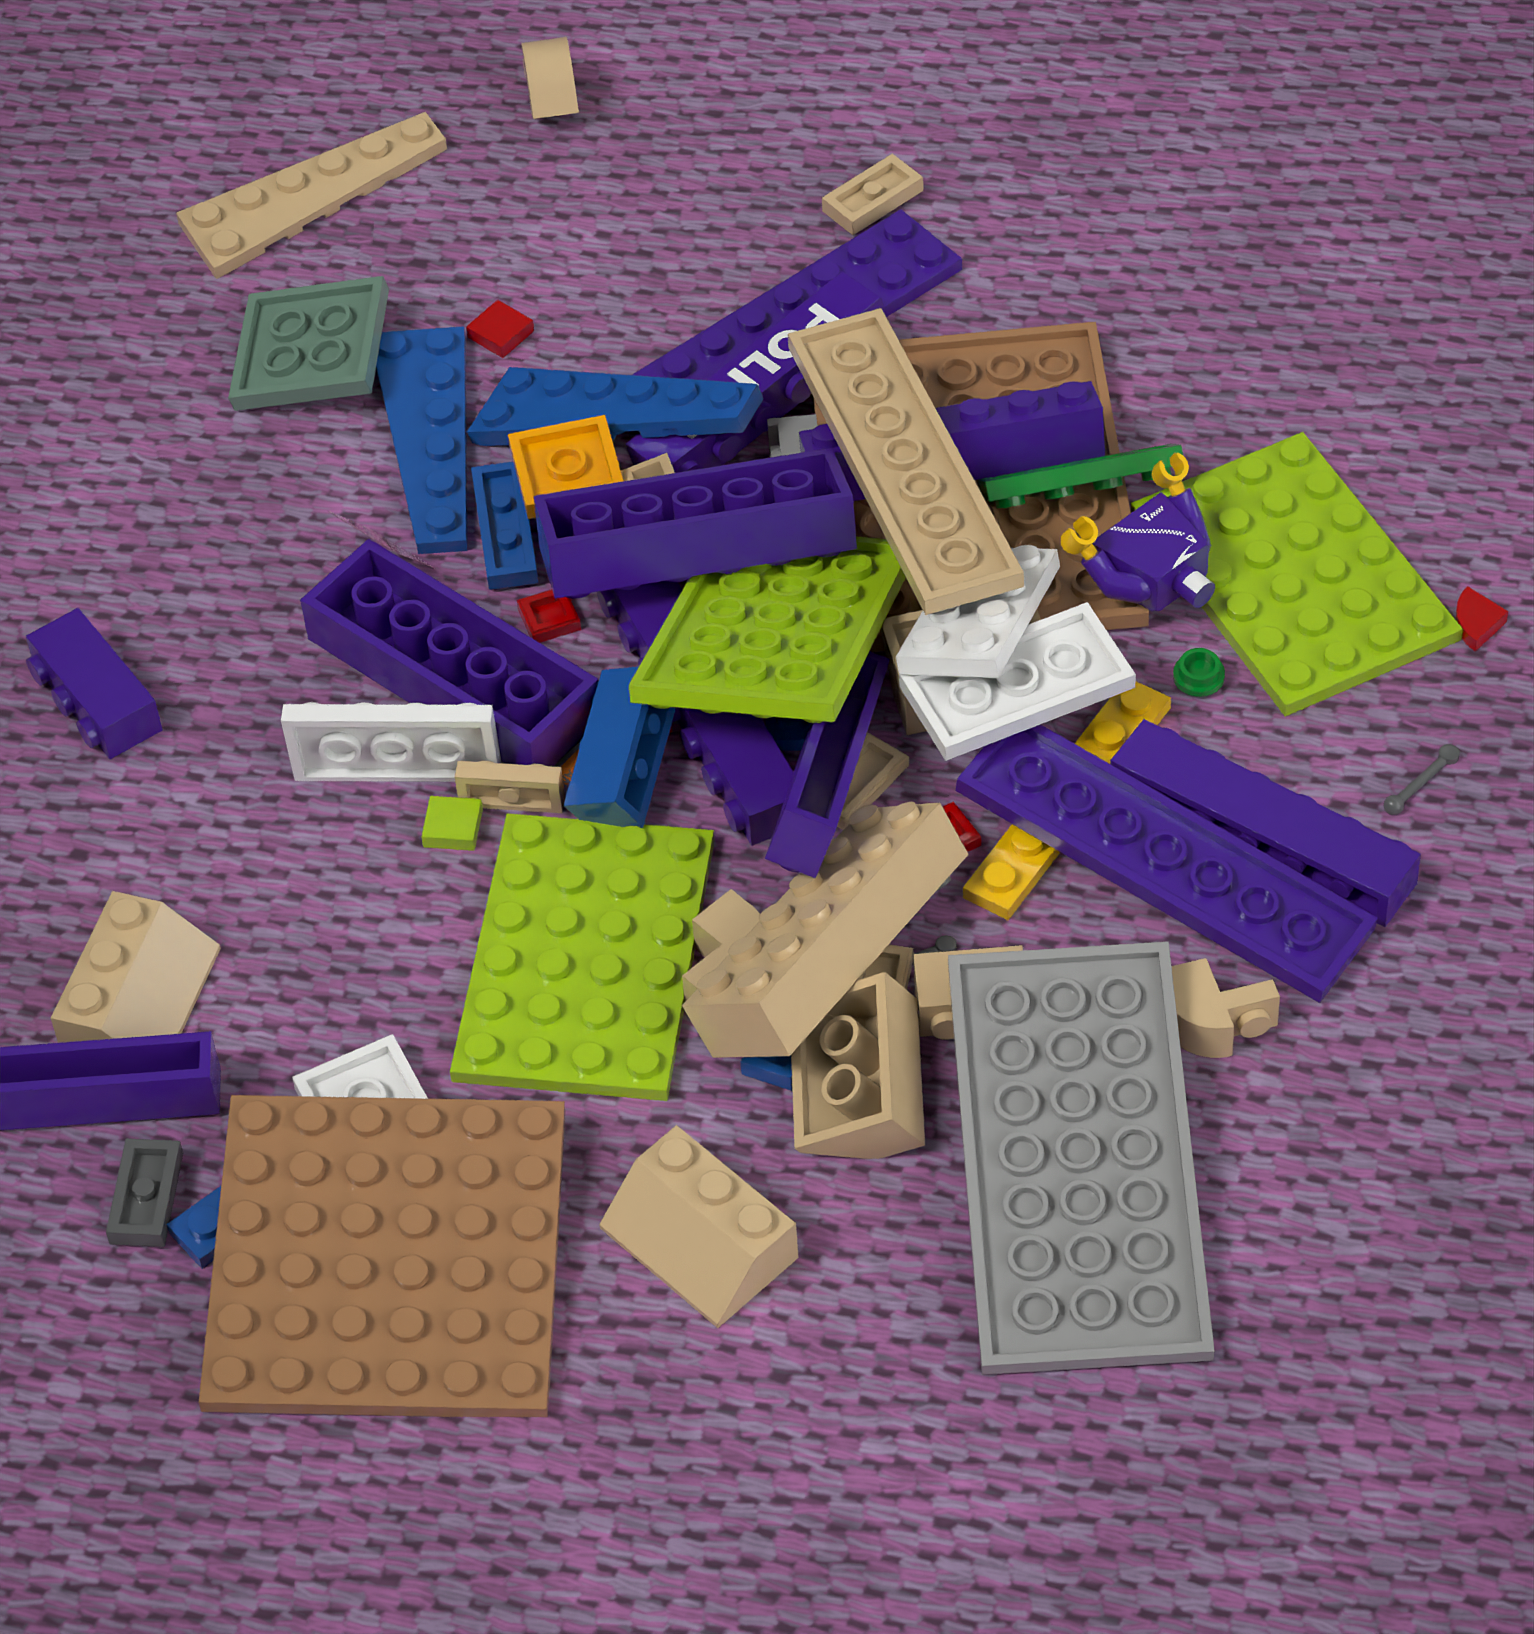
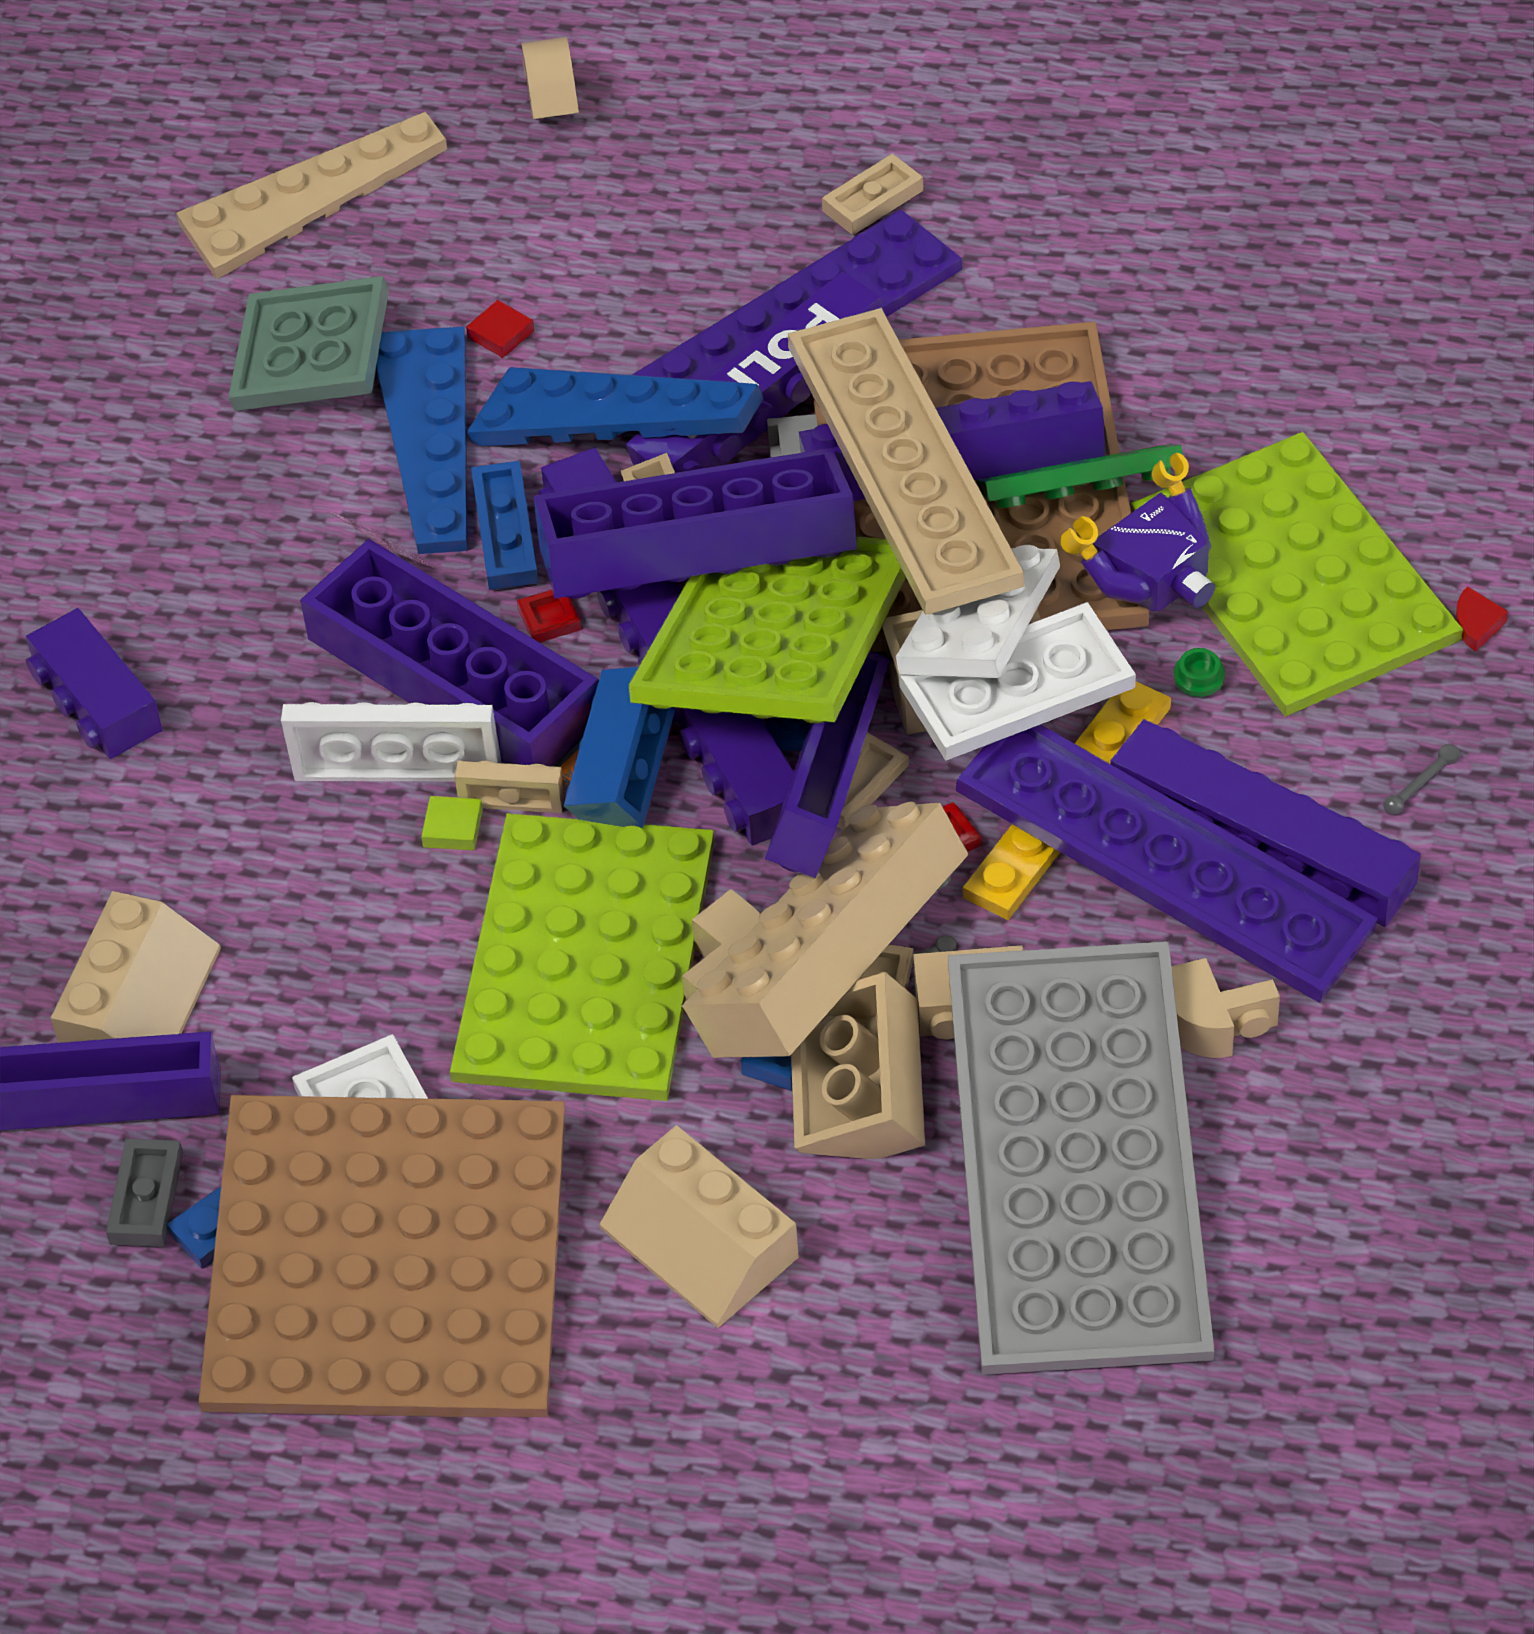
light orange plate [508,415,623,519] -> none

